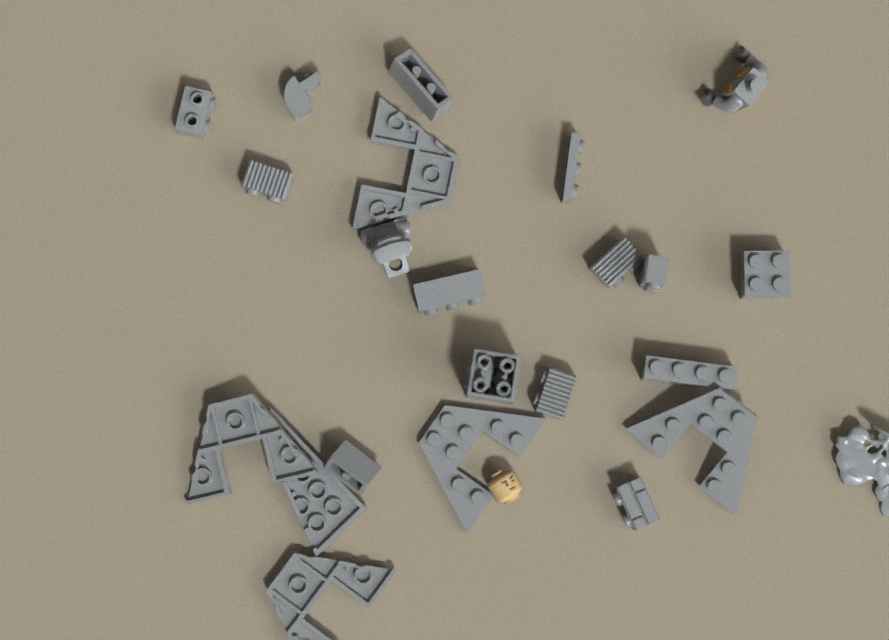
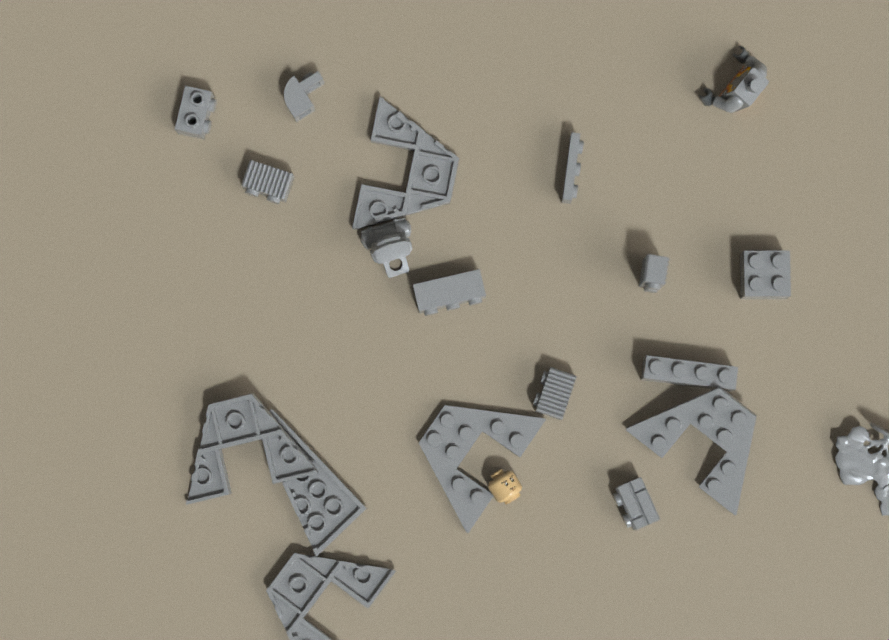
light grey brick [324,439,382,496] -> none
light grey brick [388,48,454,122] -> none
light grey brick [464,349,521,405] -> none
light grey brick [589,237,643,289] -> none

